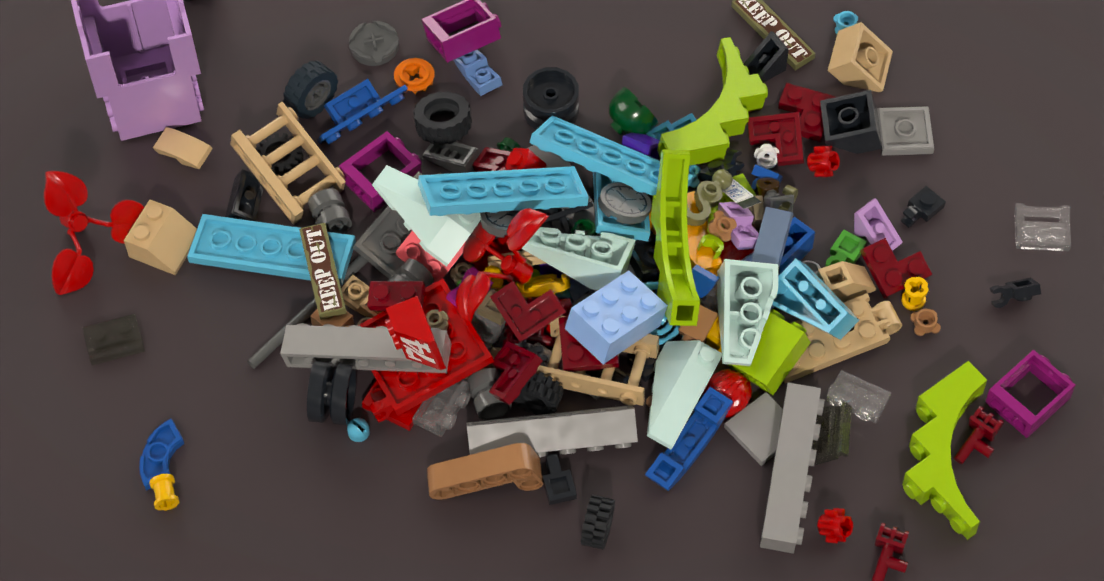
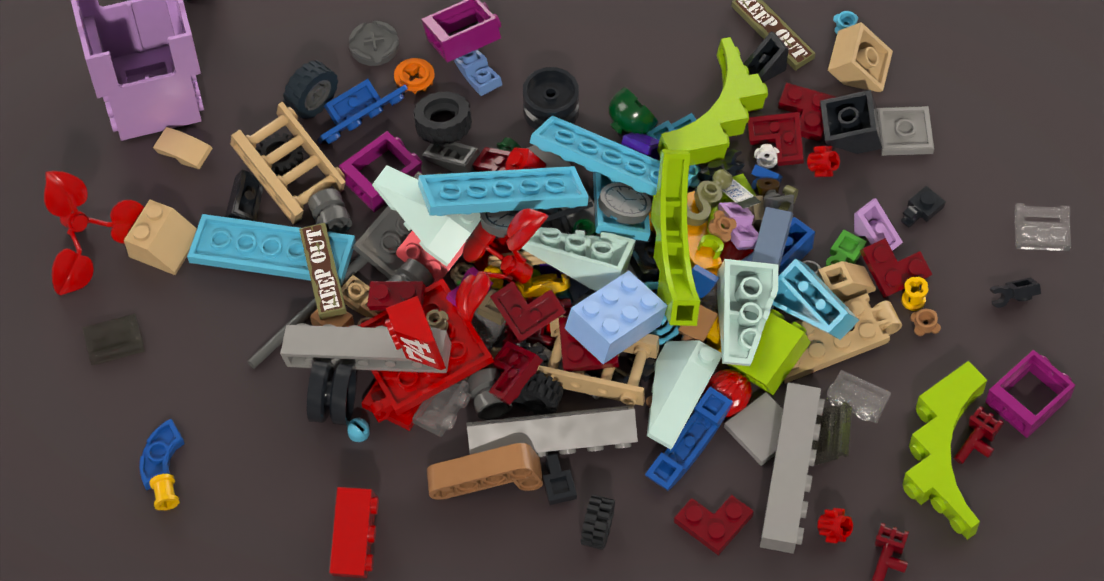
none -> red wedge [329,487,379,578]
none -> dark red plate [674,495,754,555]

